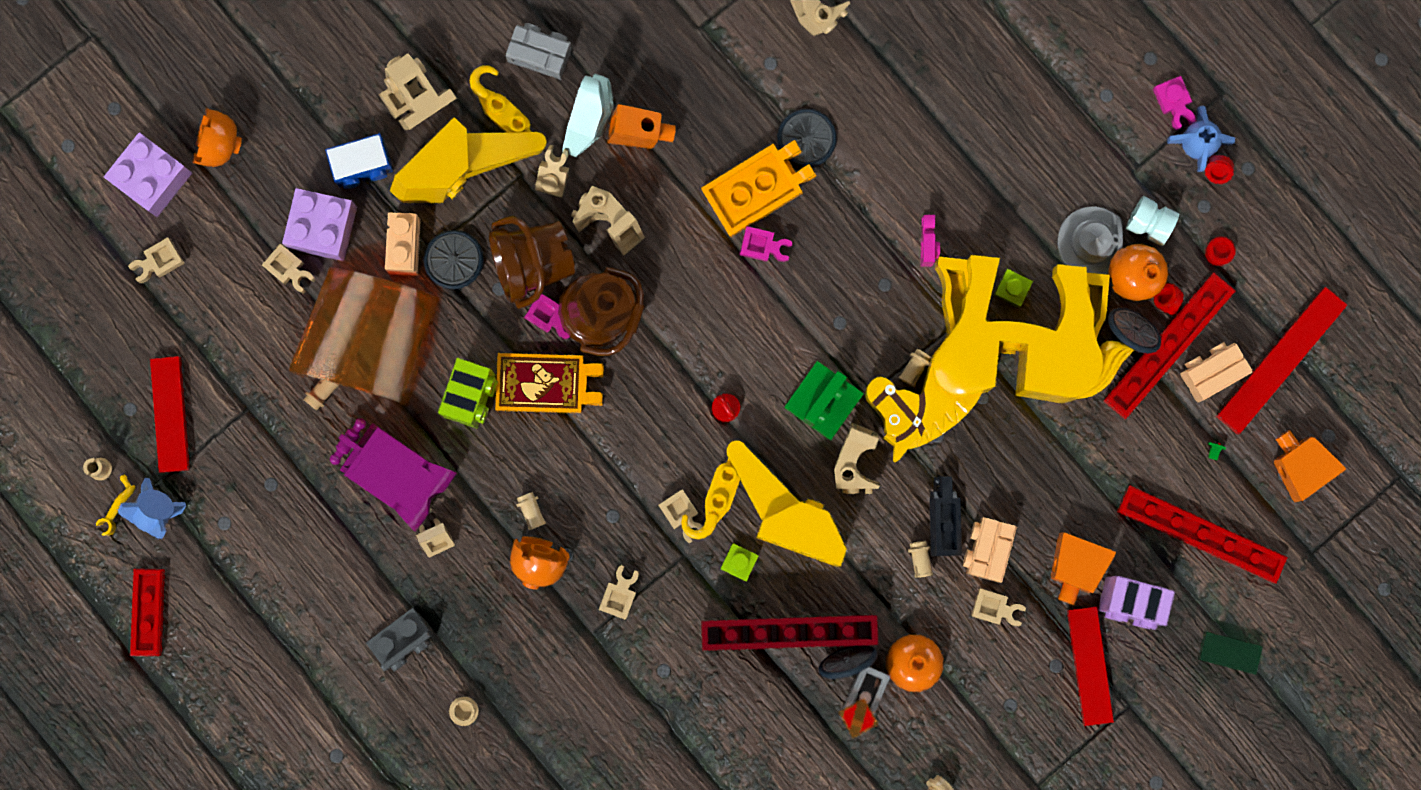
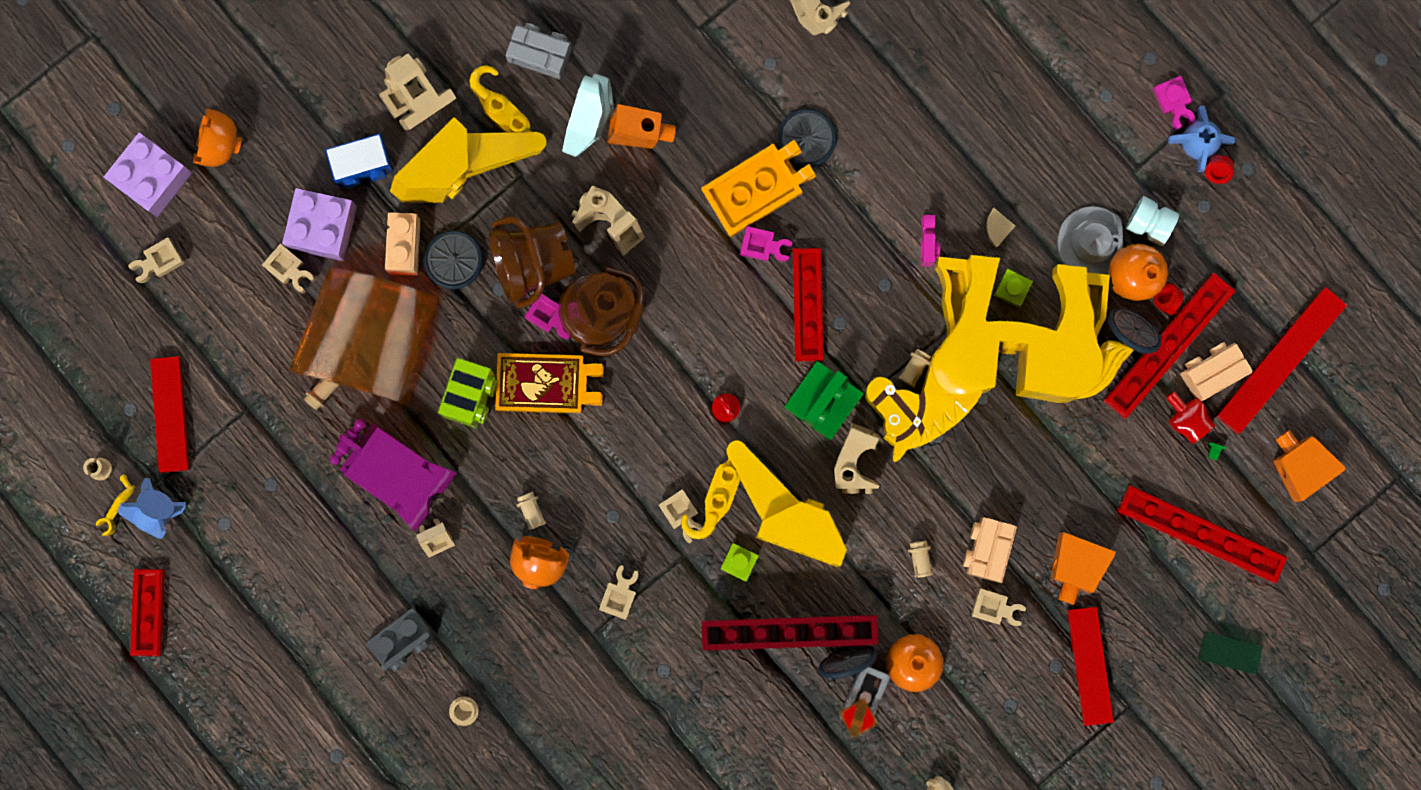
tan plate [535,145,569,197] -> none
black hinge [929,476,962,556] -> none
lavender brick [1098,576,1175,630] -> none
red tile [1205,237,1236,266] -> none
none -> red tile [792,248,824,362]
none -> tan tile [986,208,1015,248]
none -> red piece [1166,391,1215,444]

